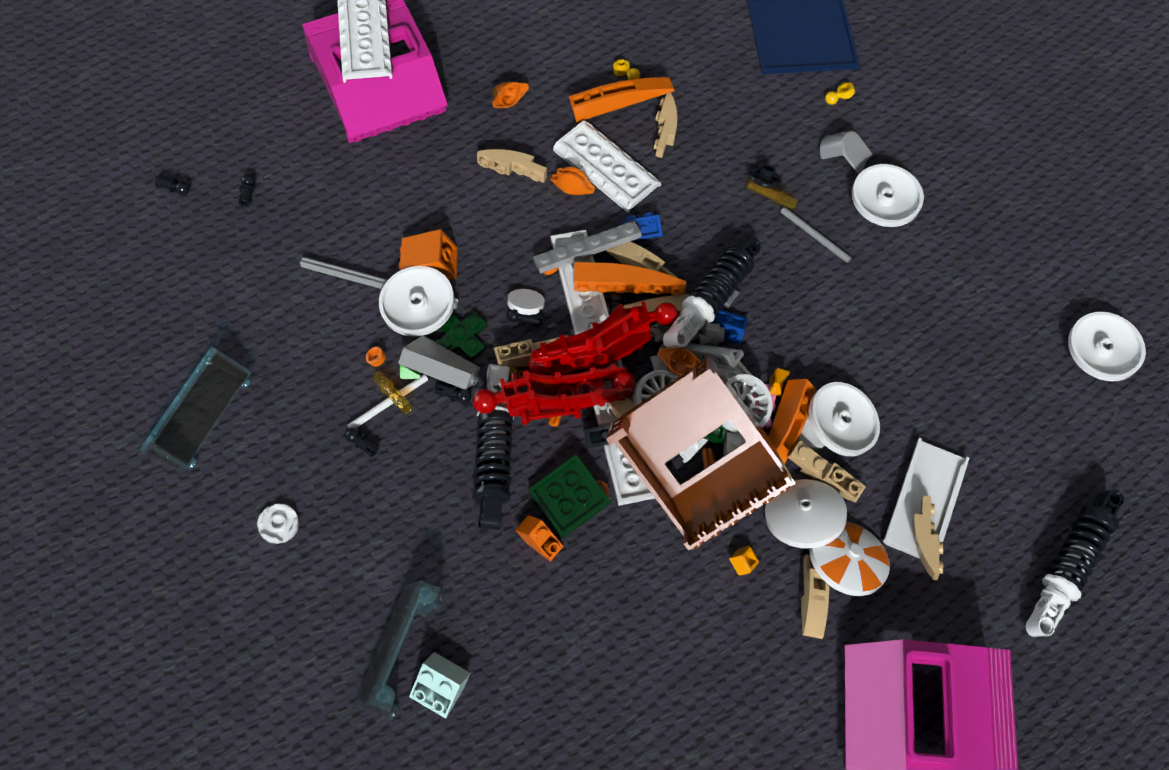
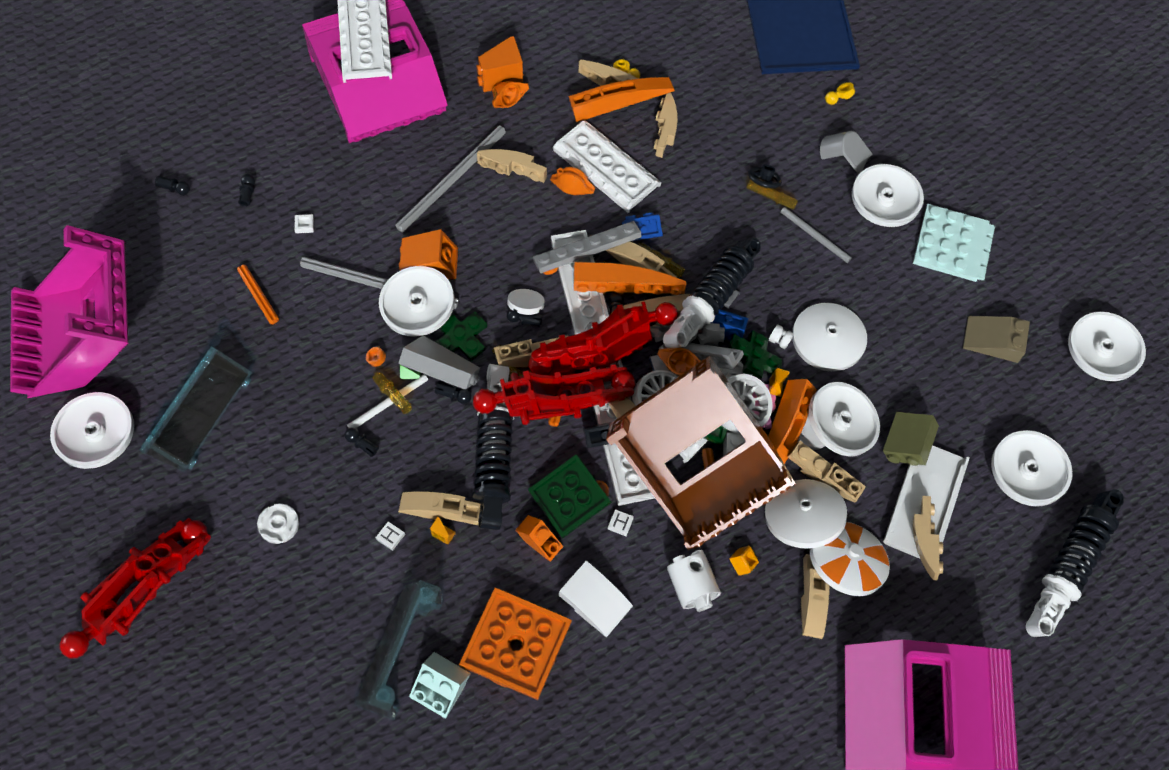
none -> dark pink panel [10,225,129,398]
none -> white dish [50,392,134,469]
none -> red piece [59,518,211,658]
none -> orange axle [237,264,279,325]
none -> white tile [295,214,314,233]
none -> white tile [376,522,405,551]
none -> light grey axle [395,126,506,232]
none -> tan slope [398,492,480,525]
none -> light orange slope [430,517,456,544]
none -> orange piece [459,588,572,700]
none -> orange slope [476,36,523,92]
none -> white slope [559,561,633,638]
none -> tan slope [578,60,638,86]
none -> white tile [608,509,634,536]
none -> clear yellow axle [638,241,685,277]
none -> white cylinder [667,550,721,612]
none -> dark green plate [729,330,782,379]
none -> white wheel [769,324,794,349]
none -> white dish [792,303,867,371]
none -> olive brick [883,412,939,466]
none -> light aqua hinge [913,204,995,282]
none -> dark tan slope [963,316,1030,363]
none -> white dish [991,430,1072,506]

